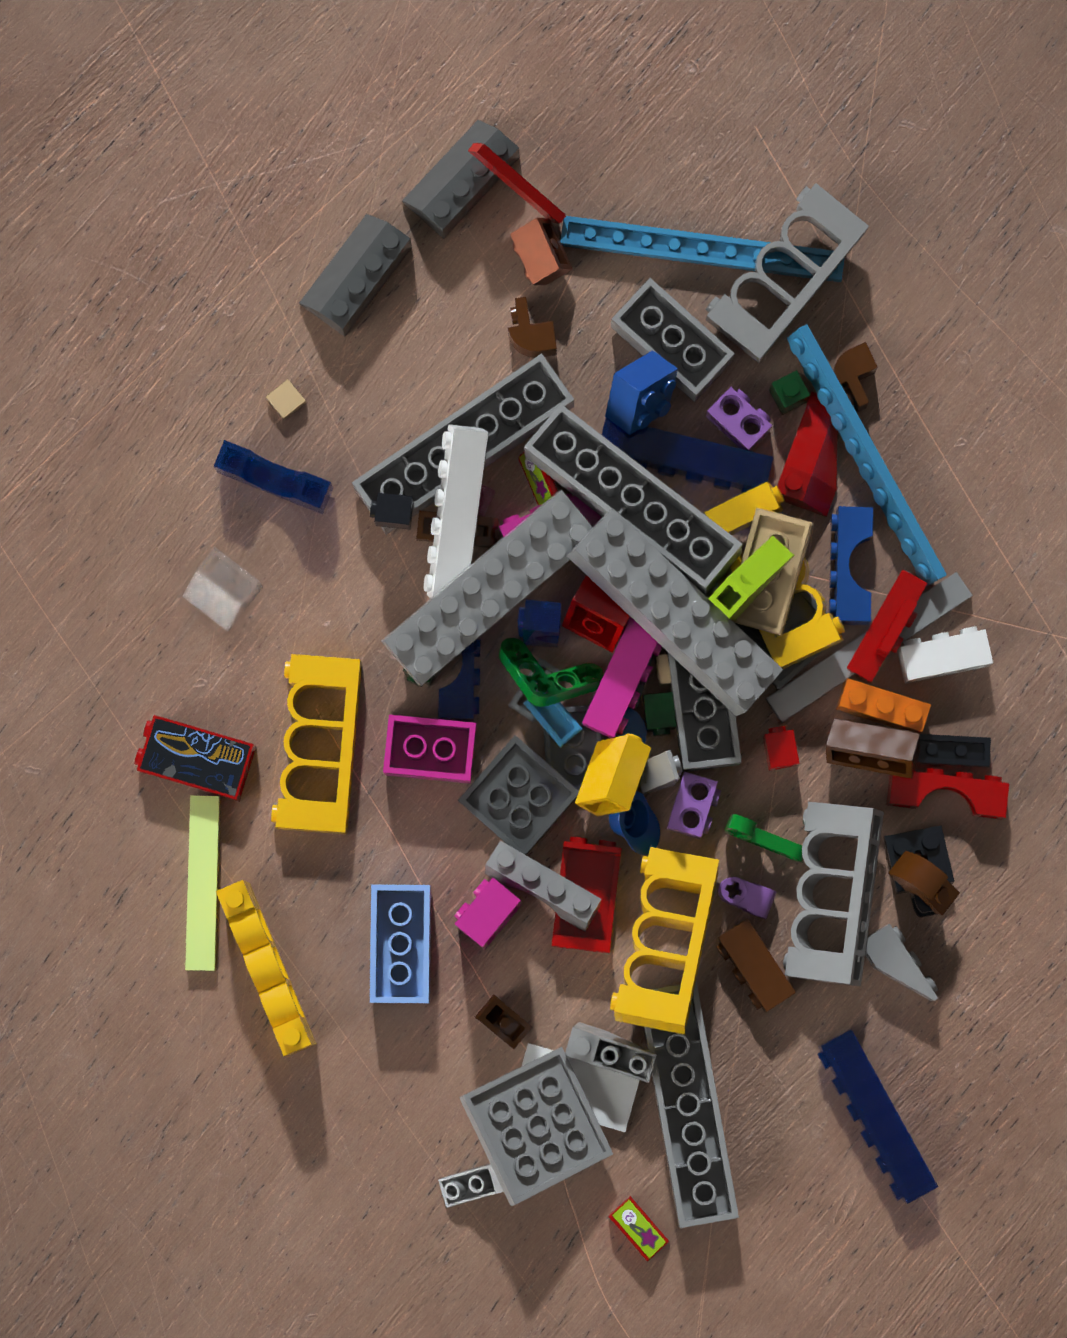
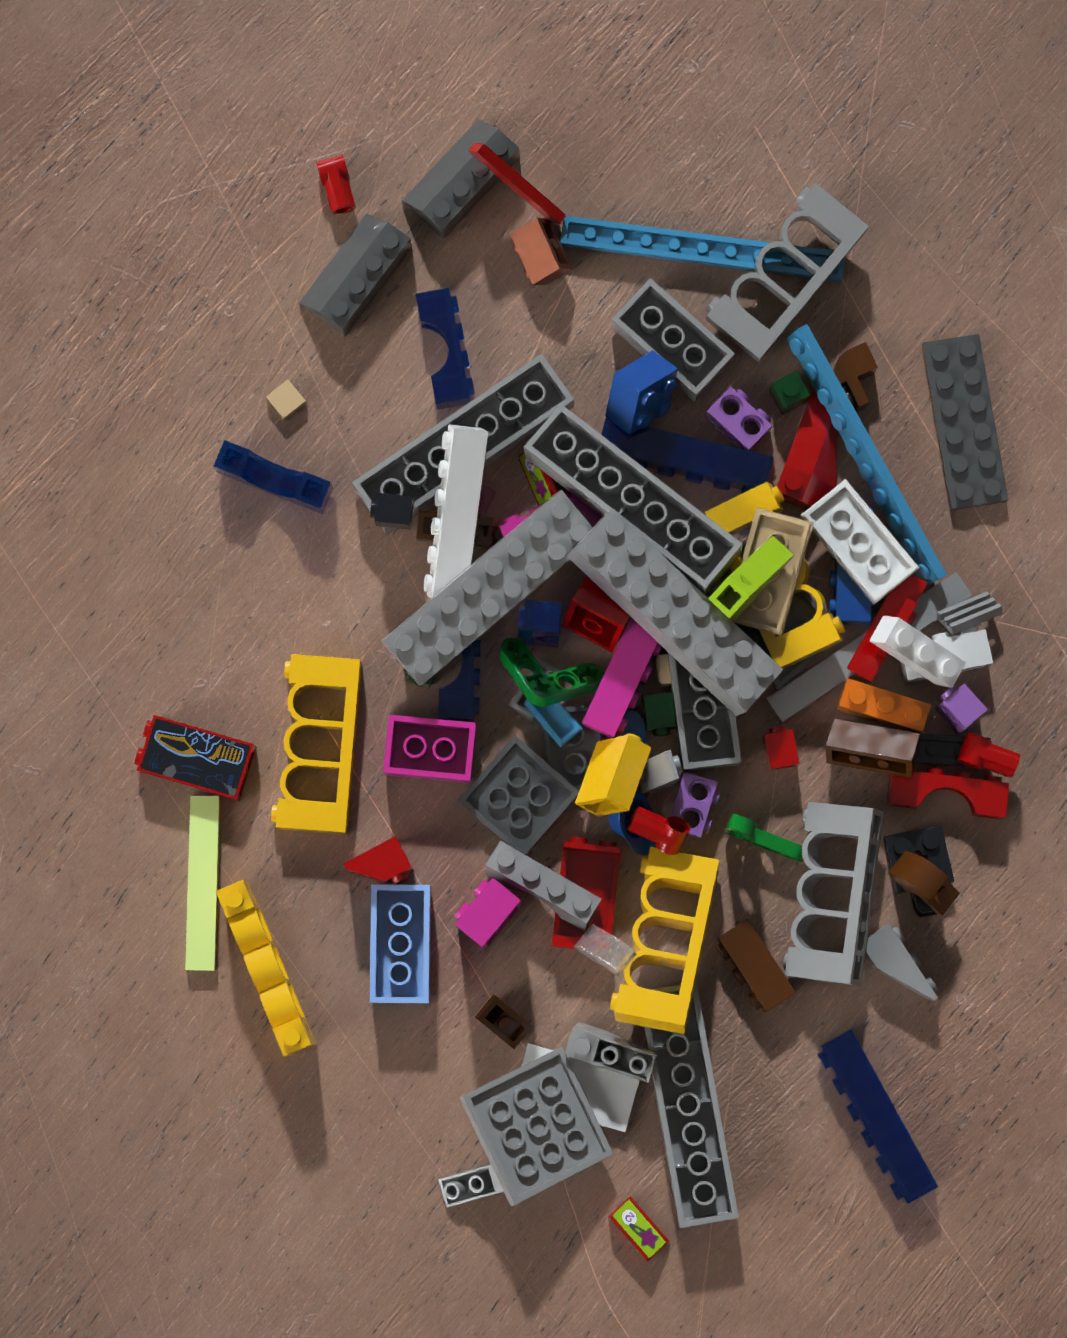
clear slope [182,547,263,632] -> none
reddish brown brick [508,297,557,358] -> none
medium lavender piece [718,877,777,919] -> none
none -> red piece [316,154,356,215]
none -> red slope [343,836,414,885]
none -> clear blue arch [416,288,475,410]
none -> clear slope [574,924,637,977]
none -> red piece [627,806,690,855]
none -> white tile [800,479,919,605]
none -> white brick [869,616,966,688]
none -> dark grey plate [922,334,1008,511]
none -> medium lavender brick [935,683,988,734]
none -> light grey tile [937,591,1002,635]
none -> red piece [957,733,1021,778]

